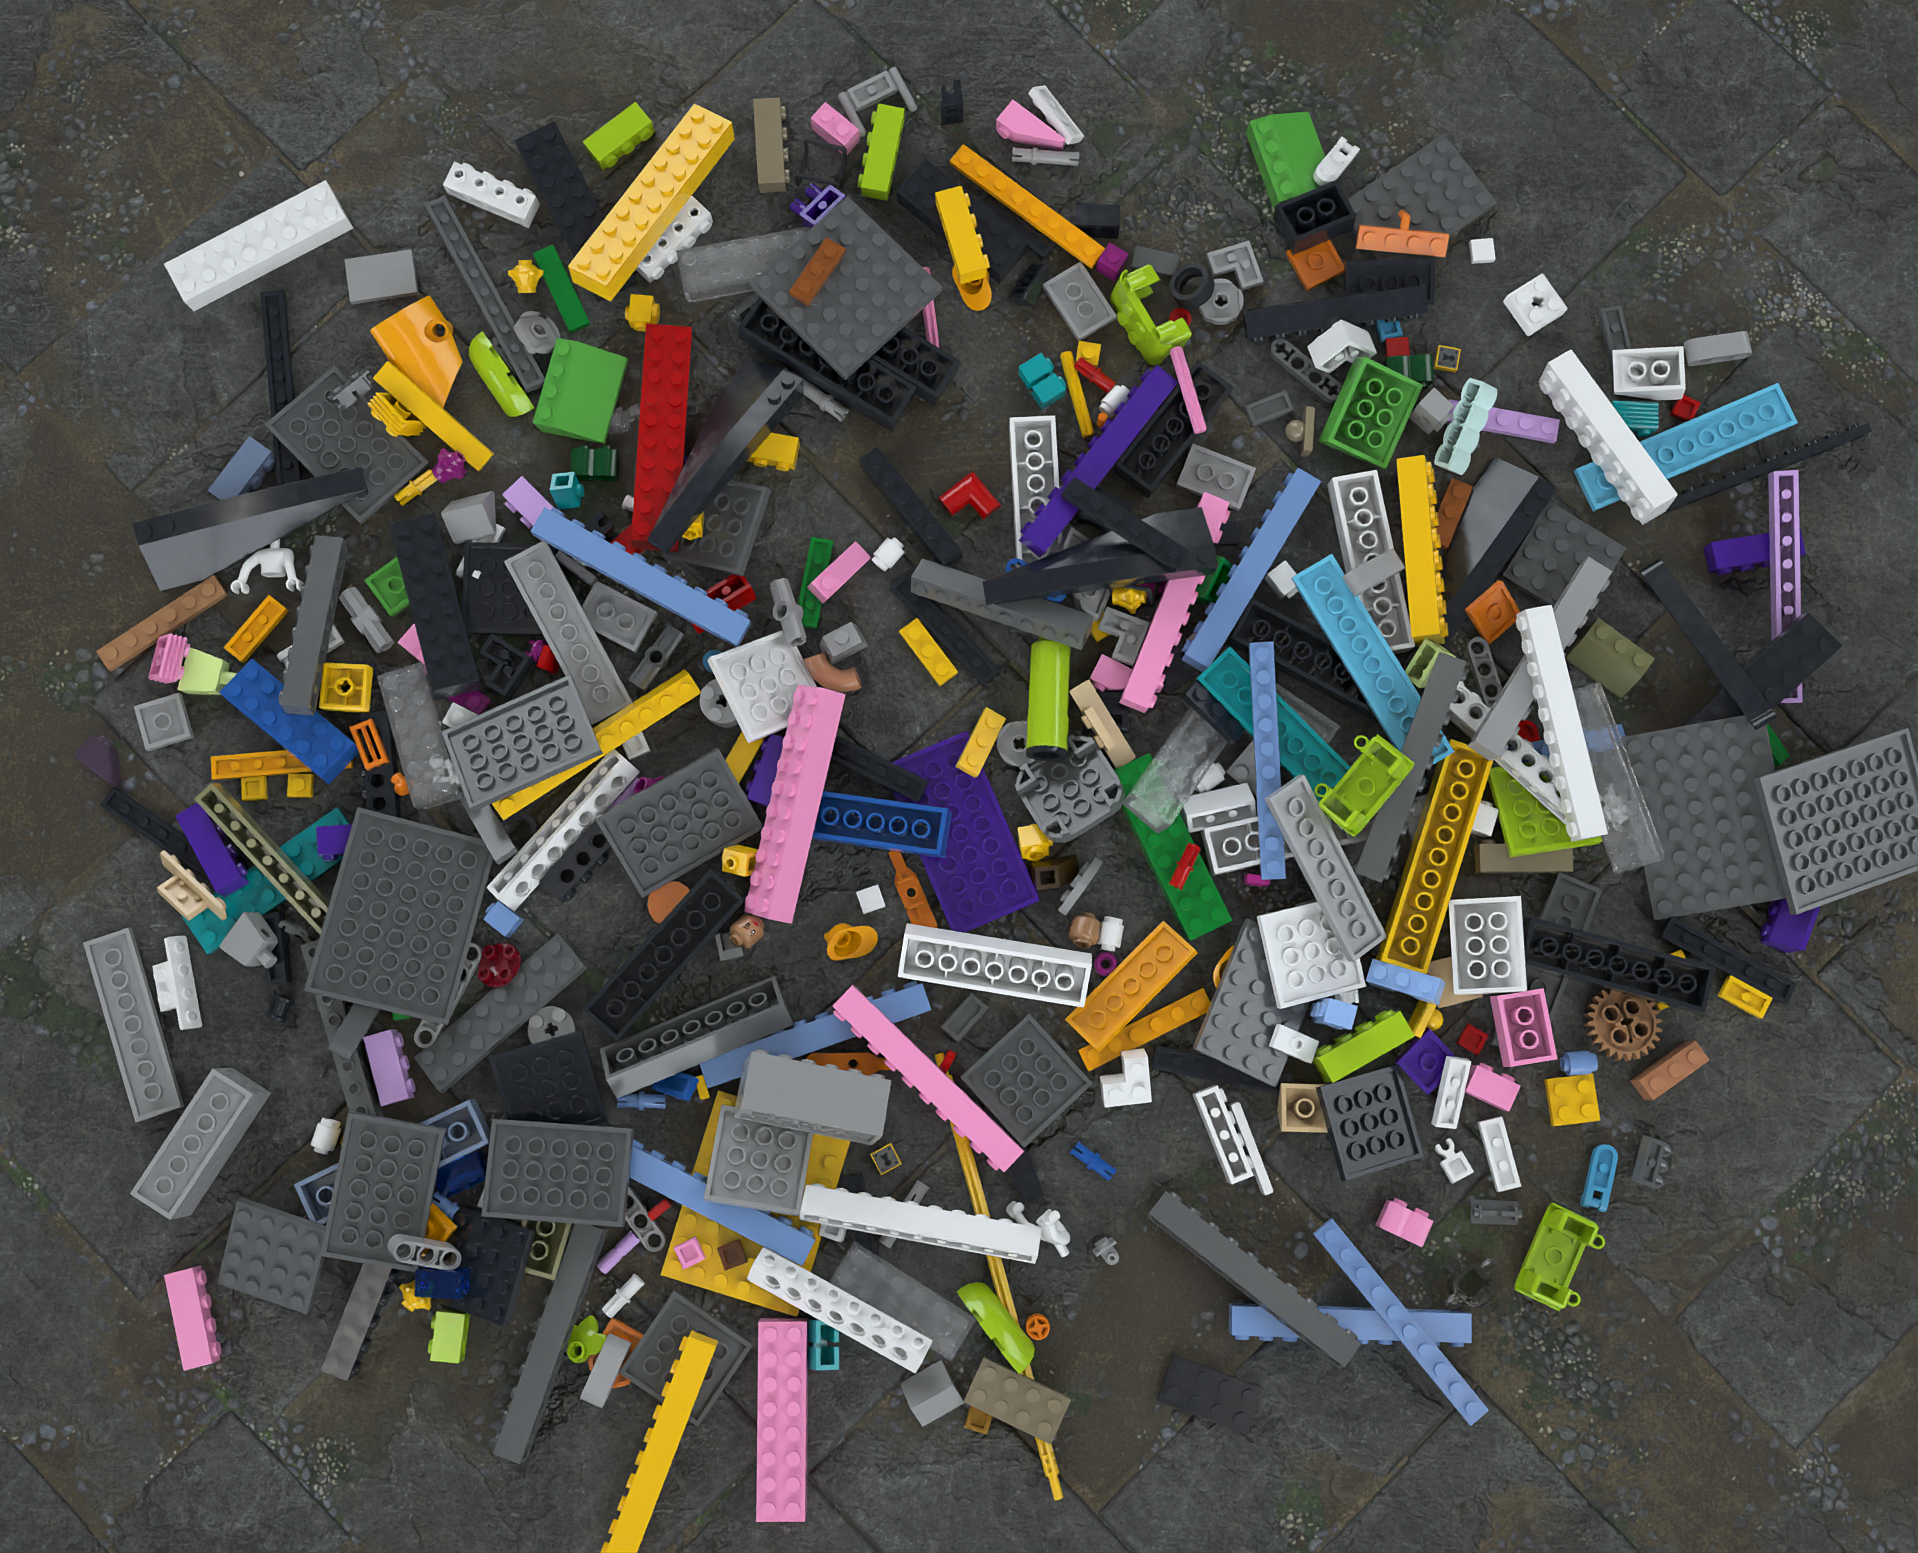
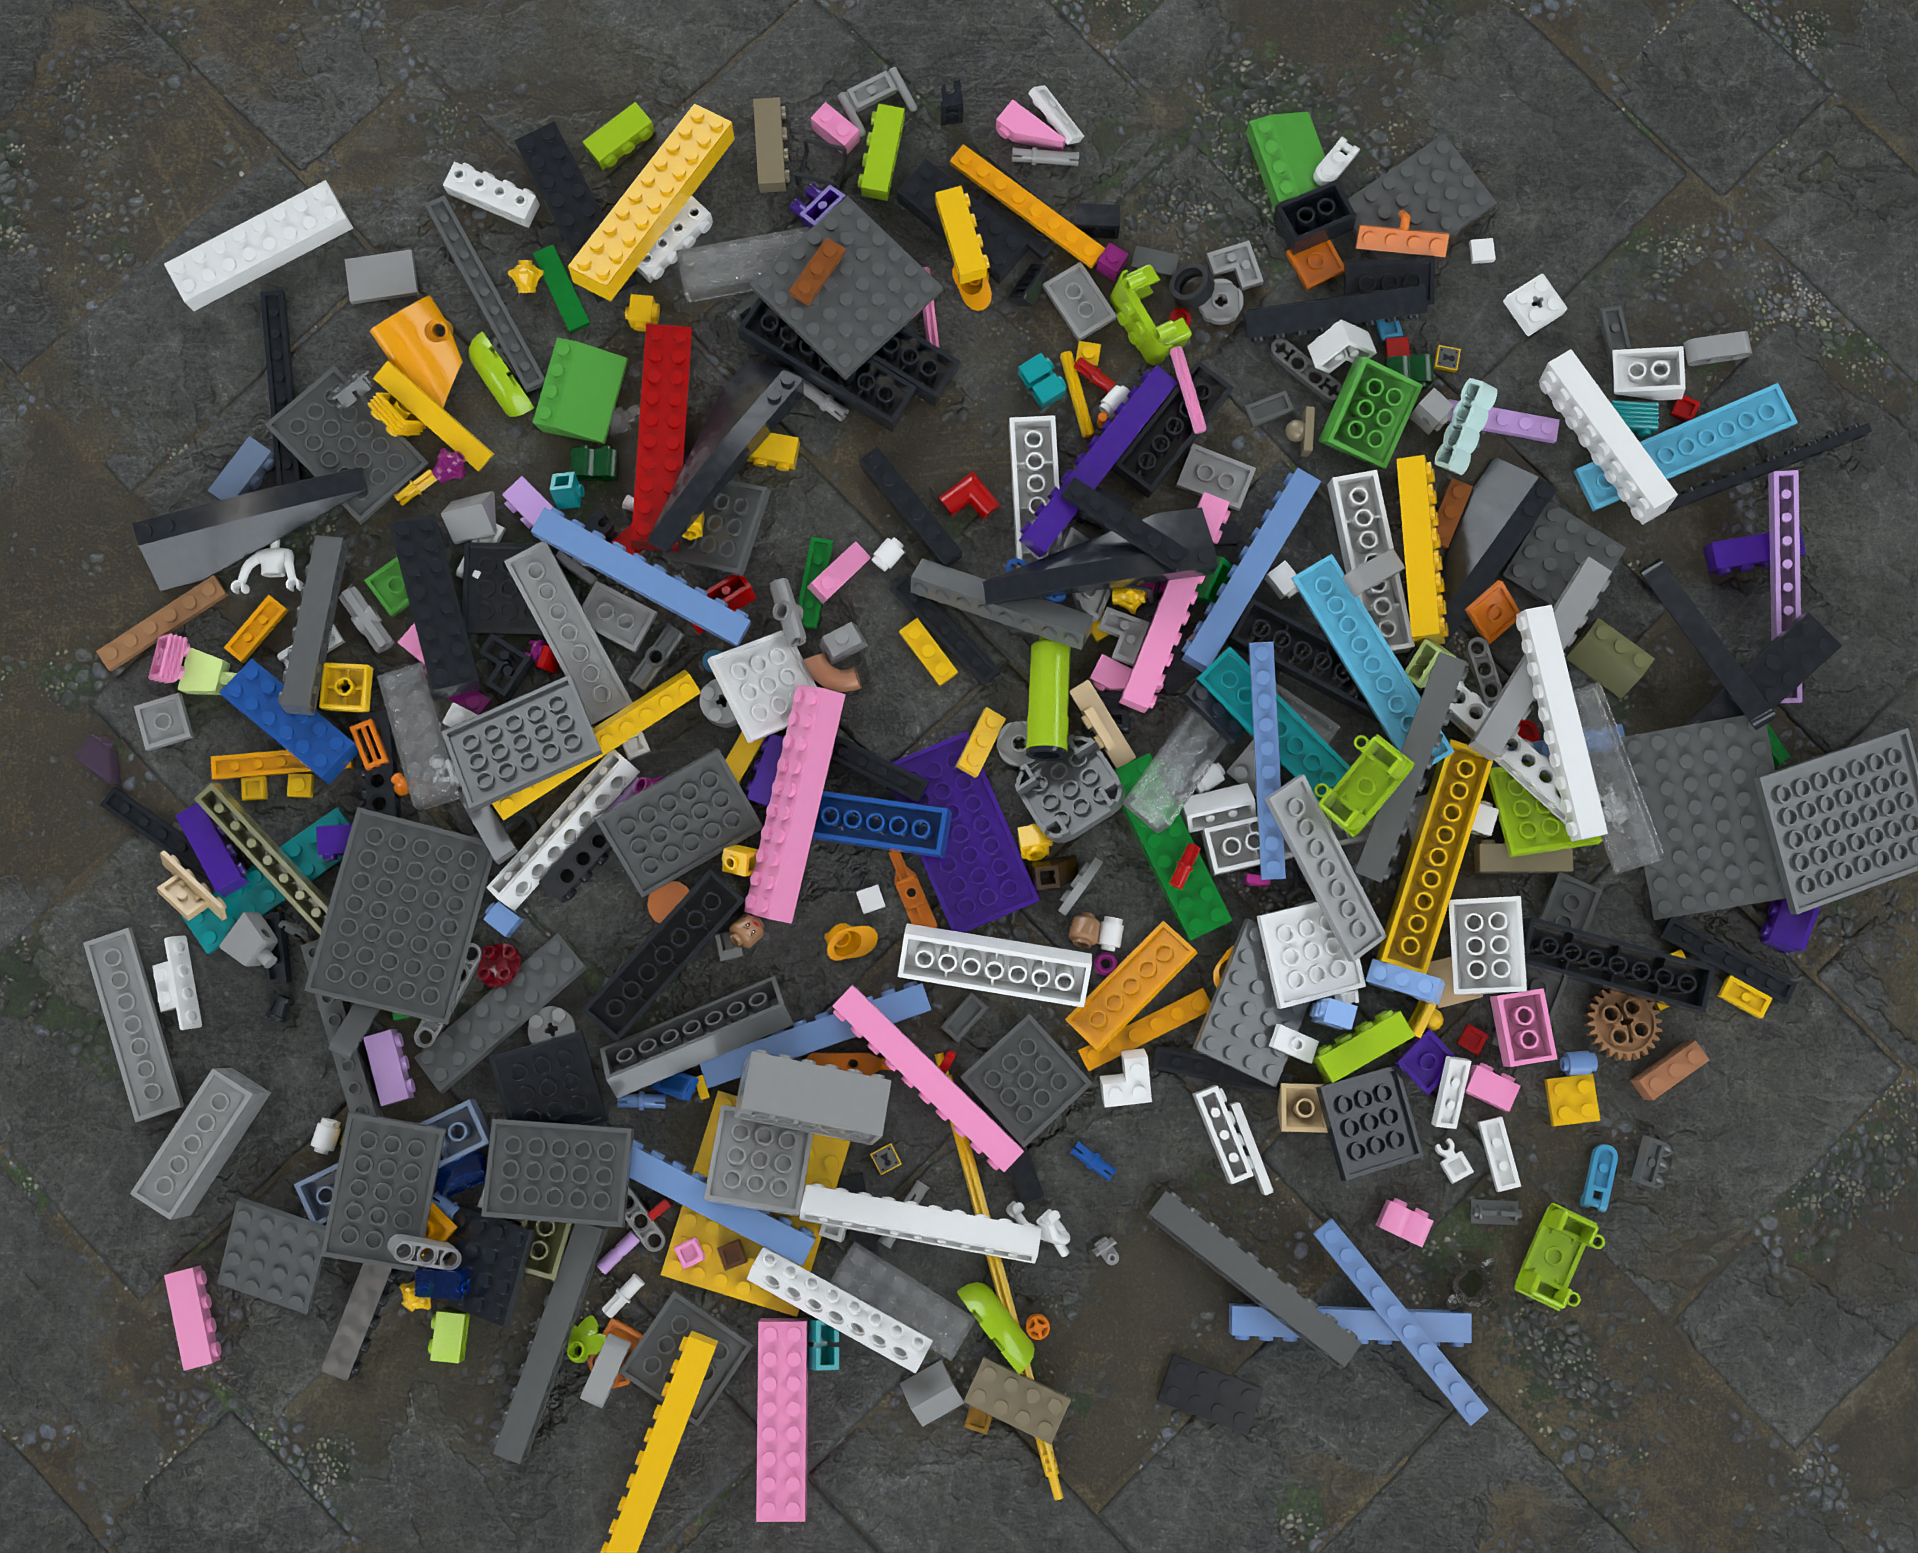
light grey plate [513,311,560,354] -> none

